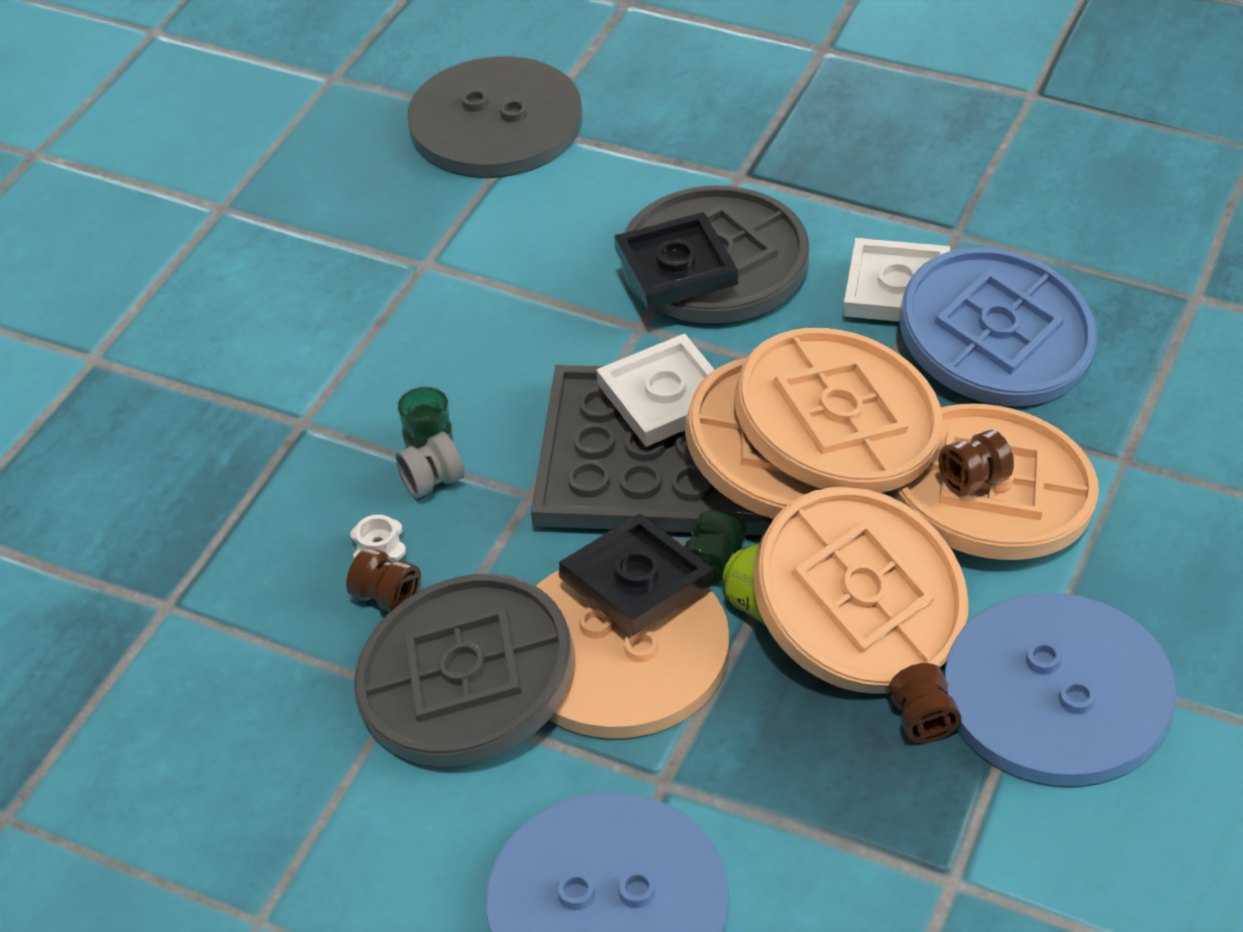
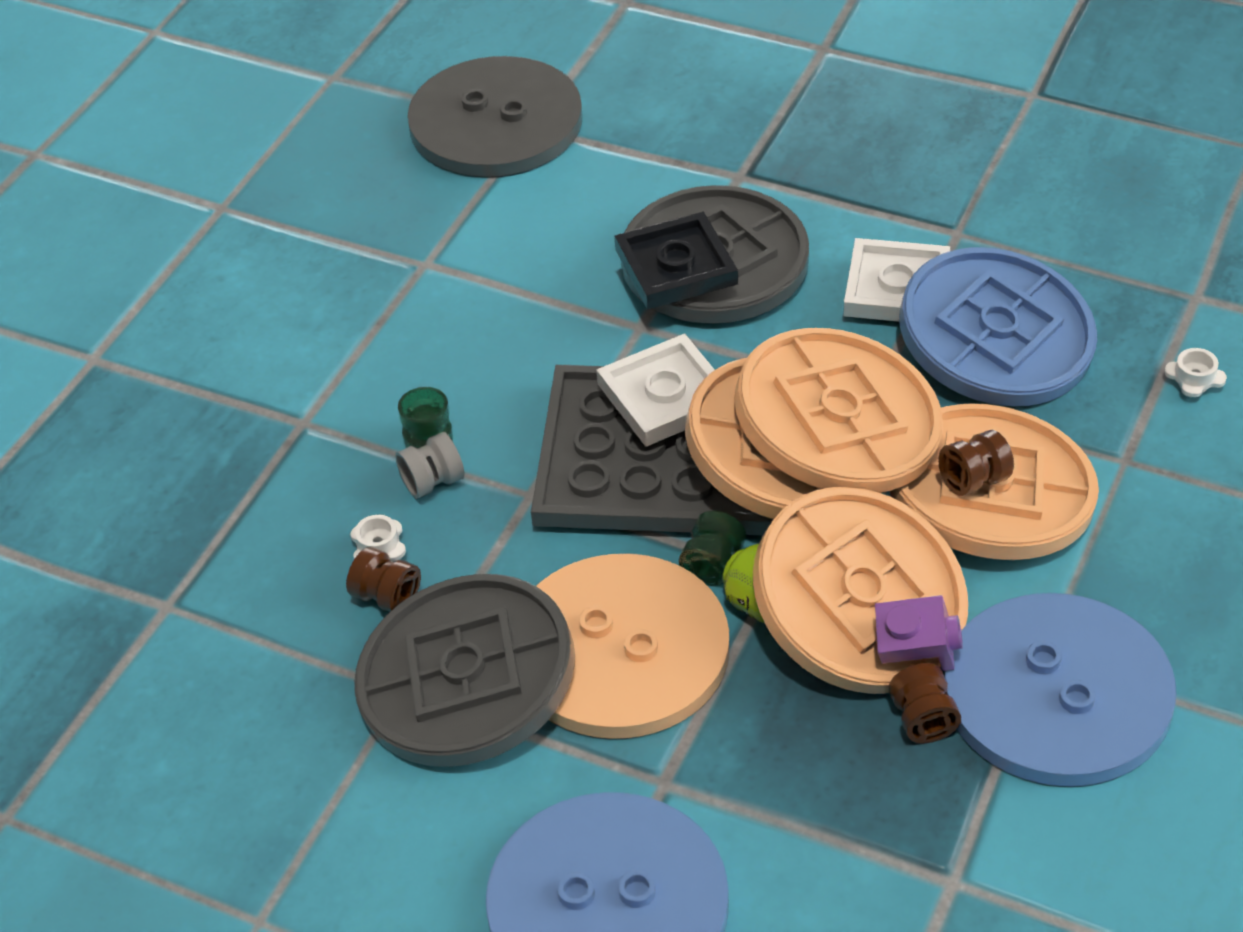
black plate [559,513,714,636] -> none
none -> medium lavender bracket [875,595,963,671]
none -> white plate [1165,348,1227,397]

